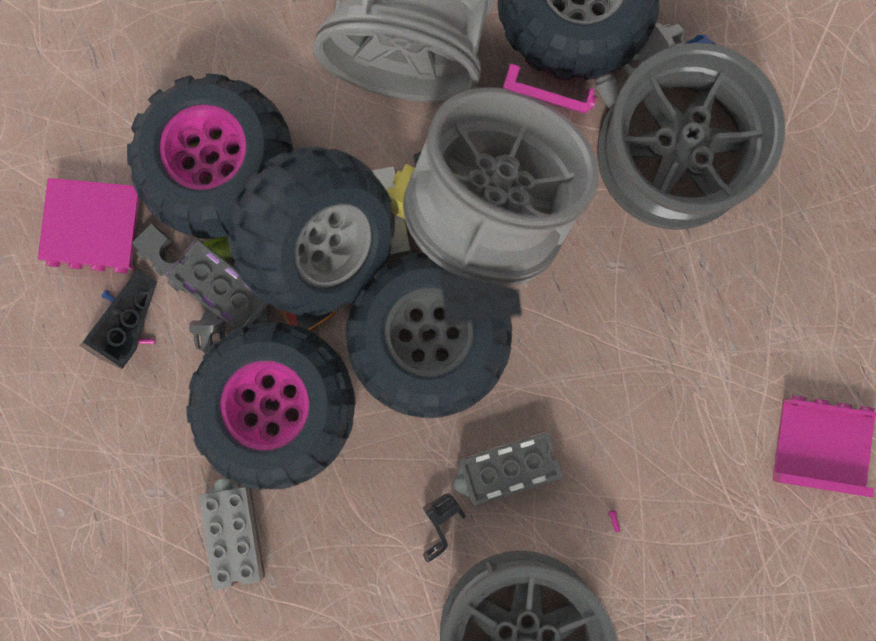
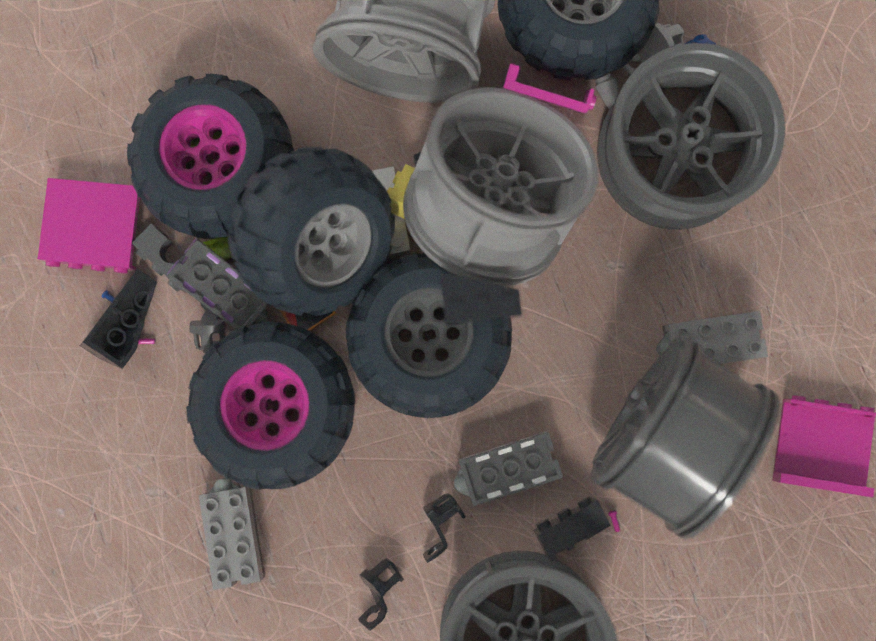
none -> black piece [358,558,404,631]
none -> black wedge [533,497,611,562]
none -> dark grey wheel [591,335,781,539]
none -> light grey piece [656,311,768,364]

